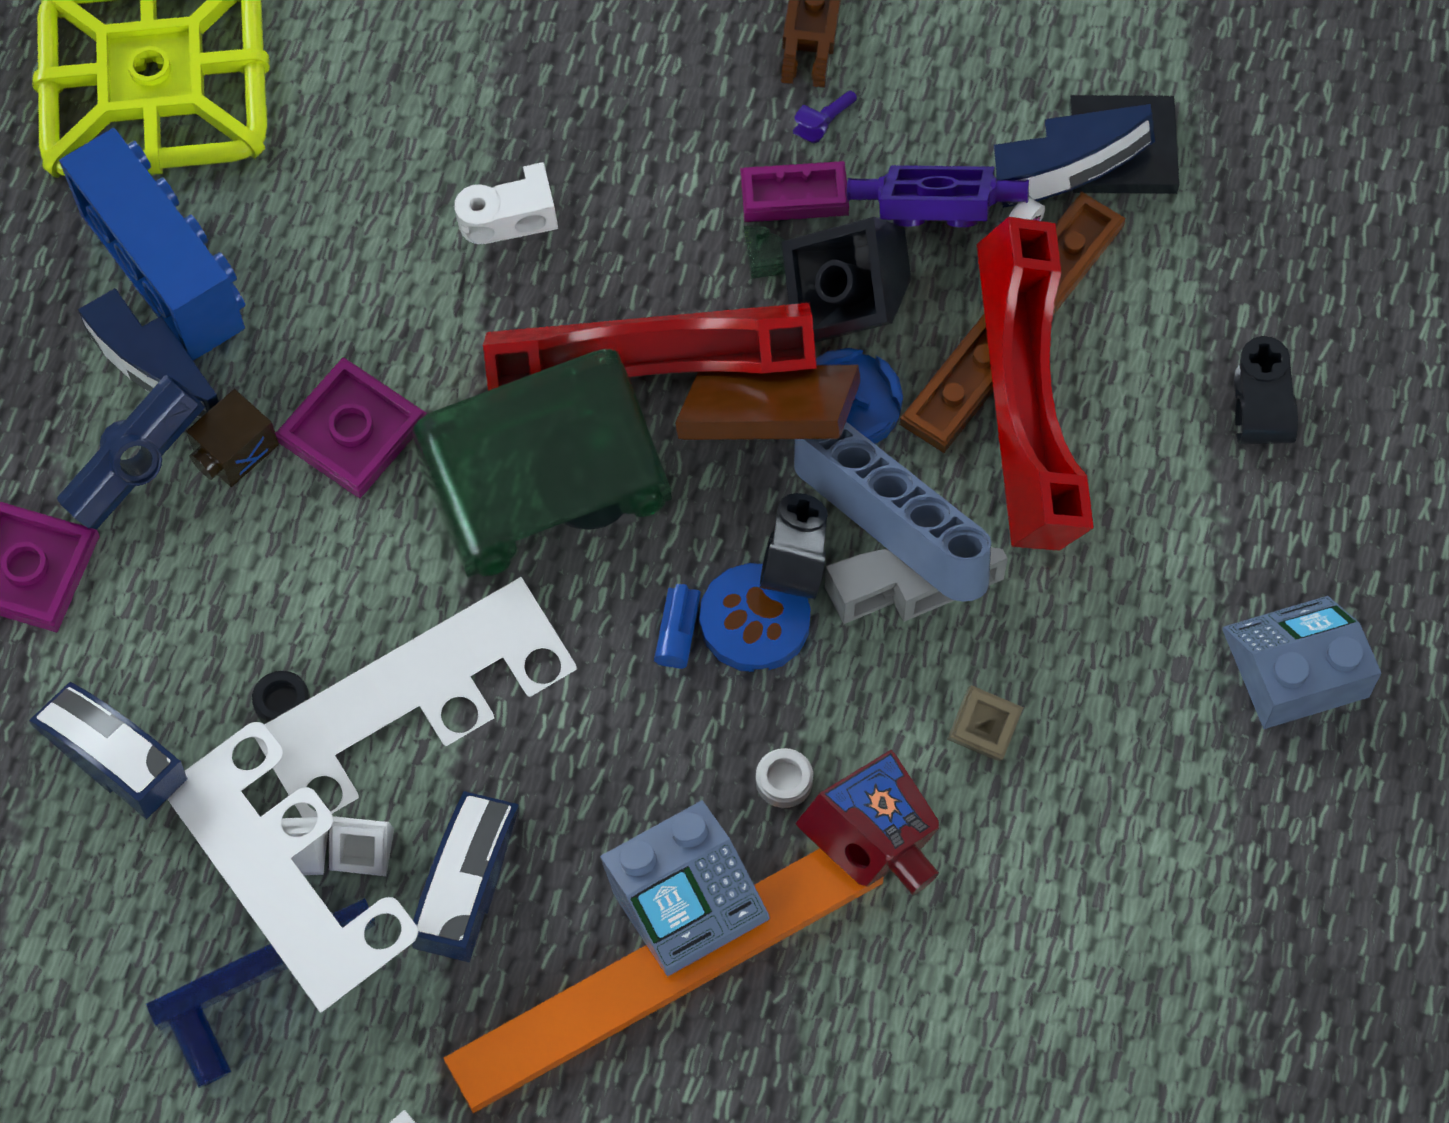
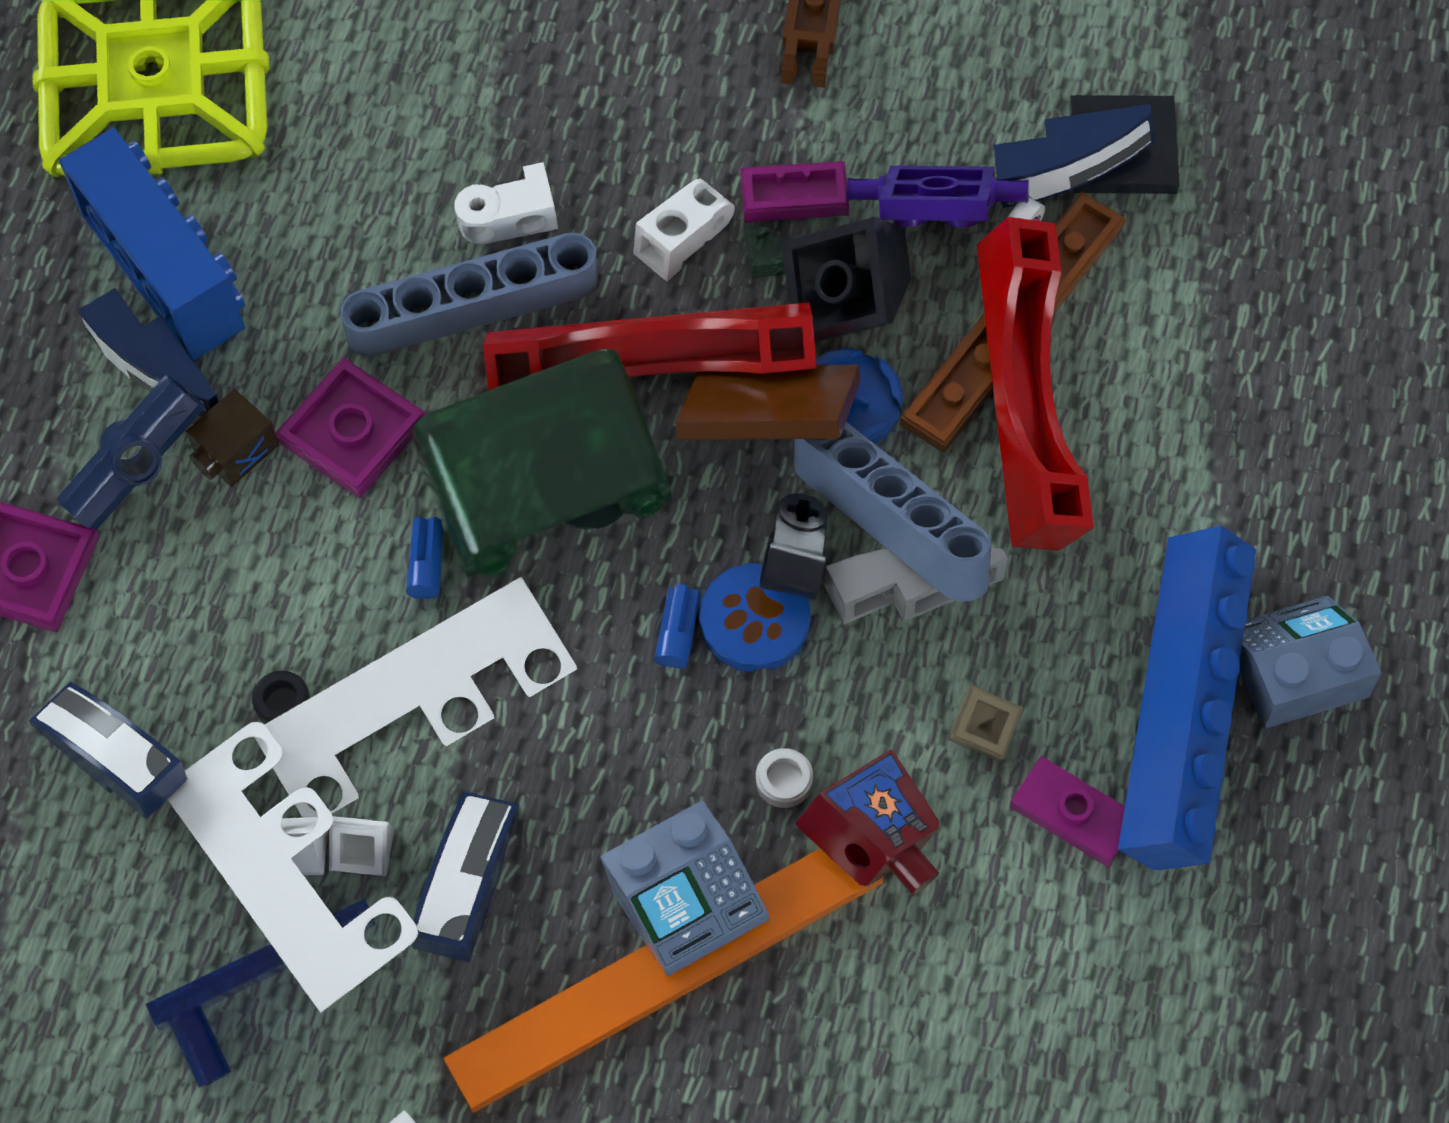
dark purple hand [793,90,857,143] -> none
black piece [1234,336,1298,444] -> none
none -> sand blue beam [340,233,599,356]
none -> blue piece [406,516,444,599]
none -> white leg [633,179,735,282]
none -> magenta plate [1009,756,1125,867]
none -> blue brick [1118,525,1256,870]

